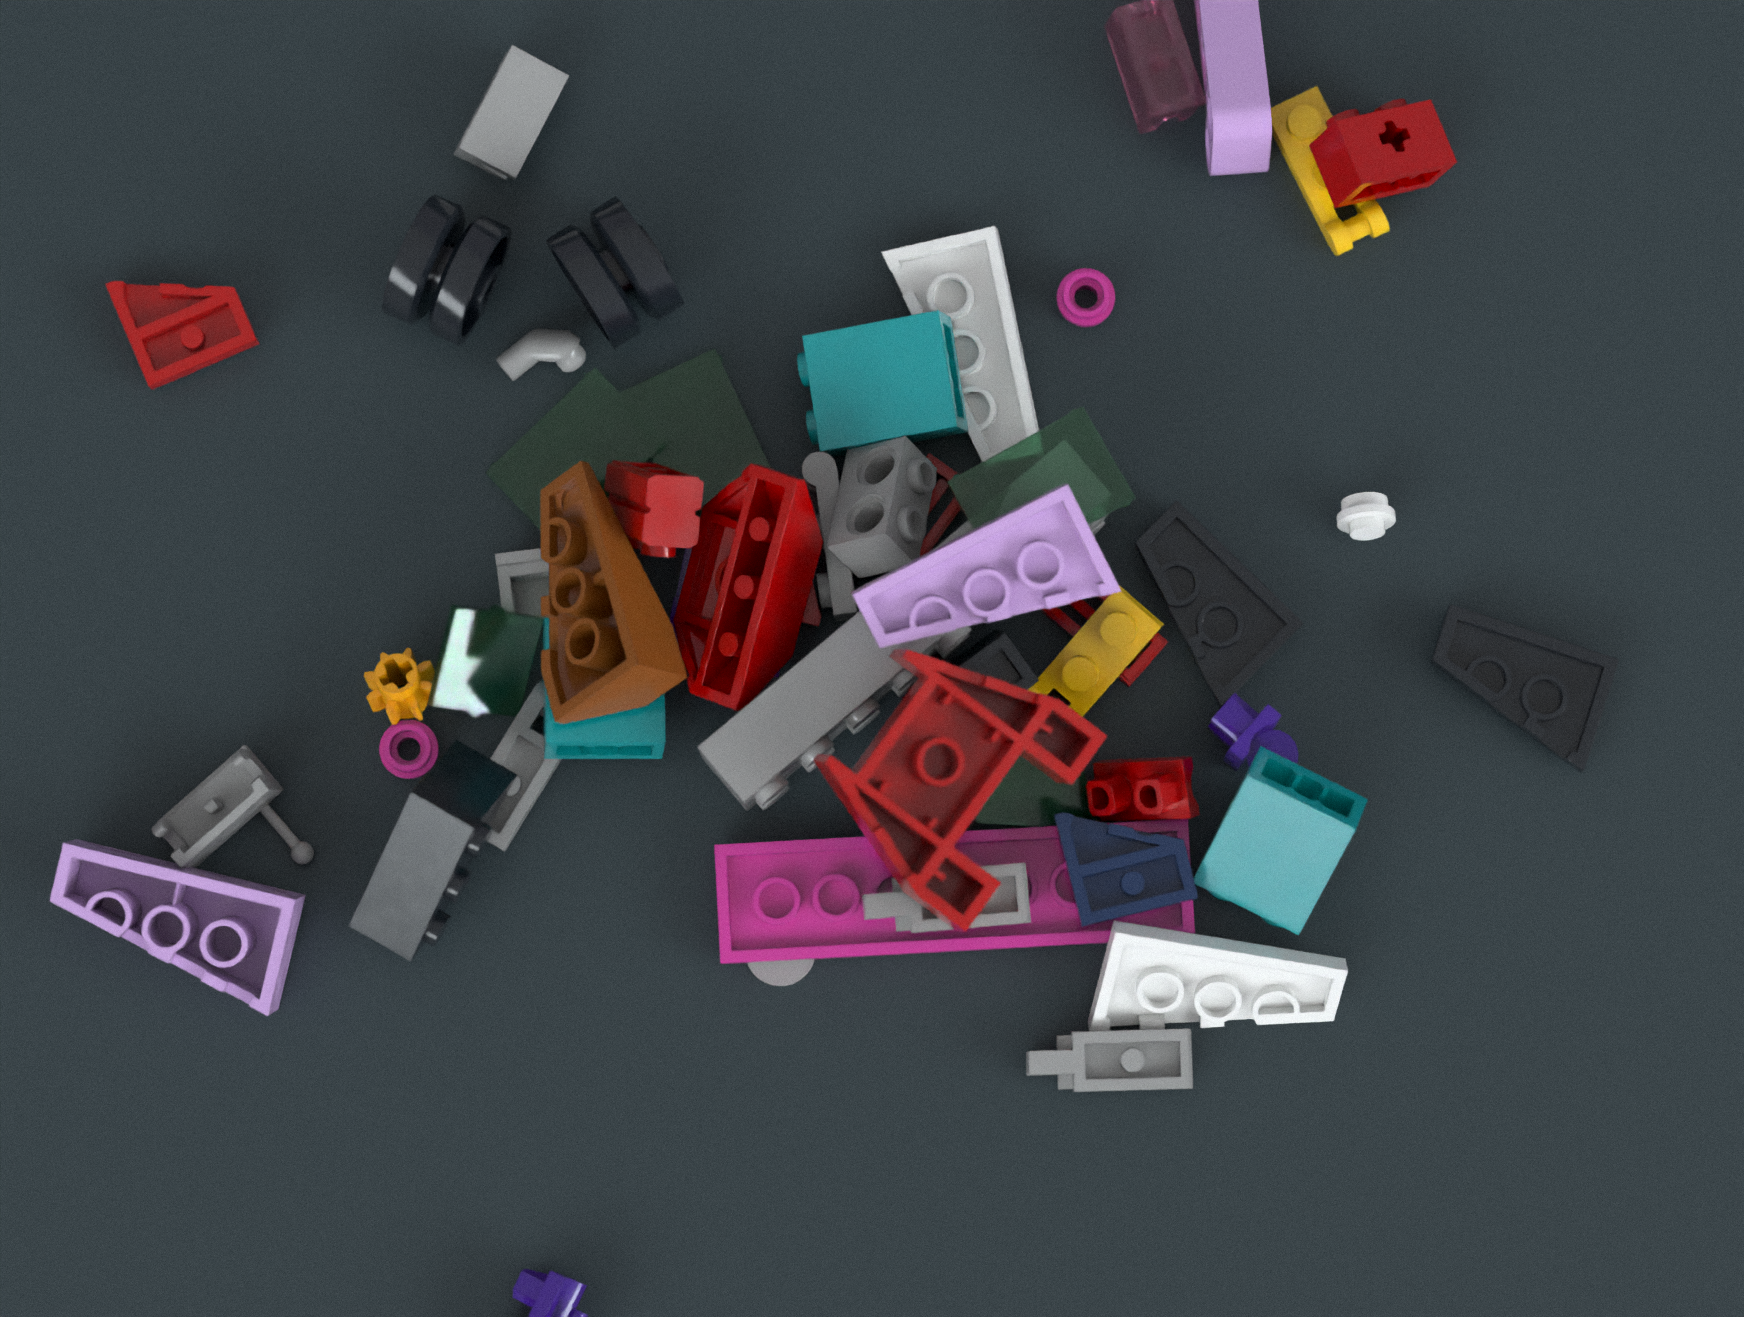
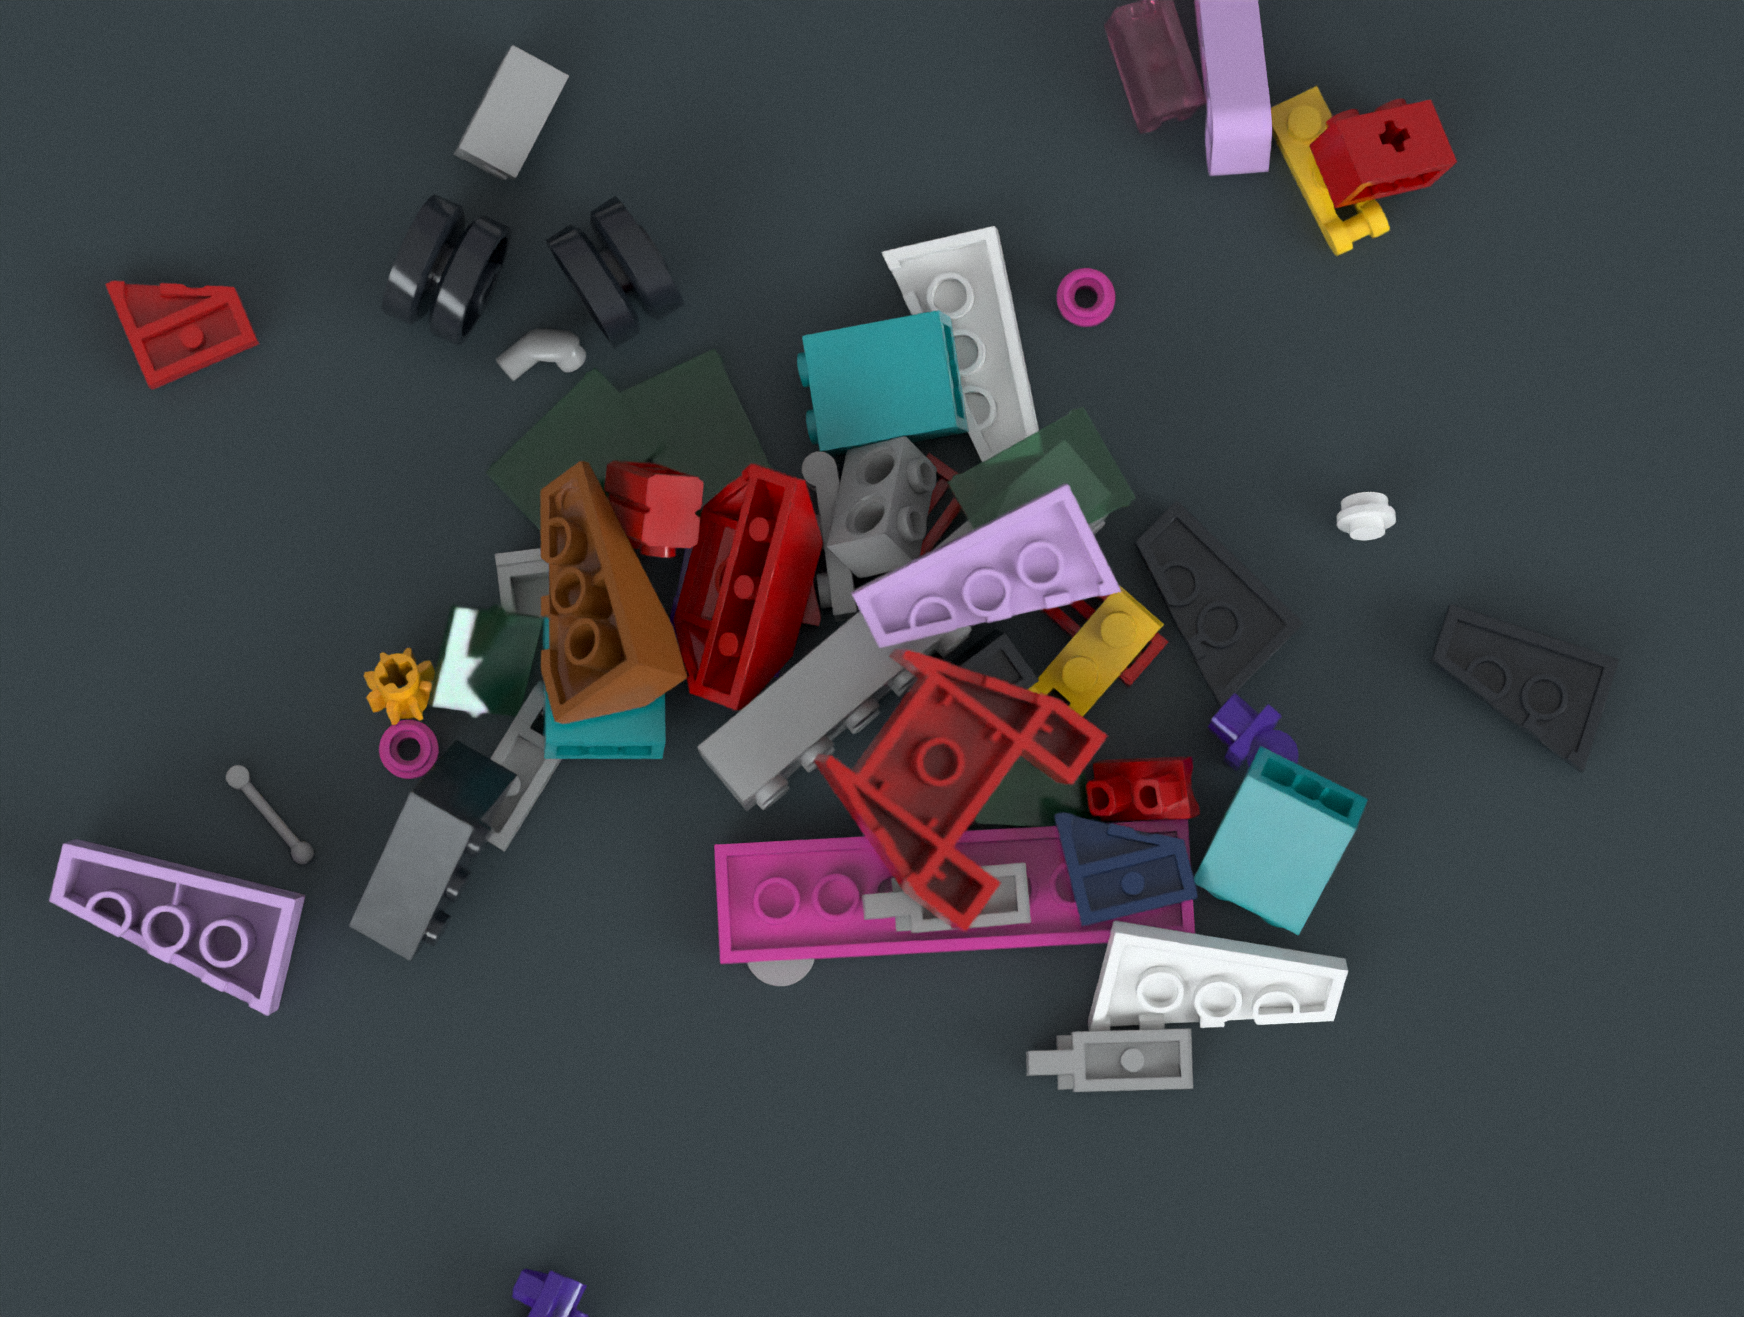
light grey hinge [151,745,284,868] -> none

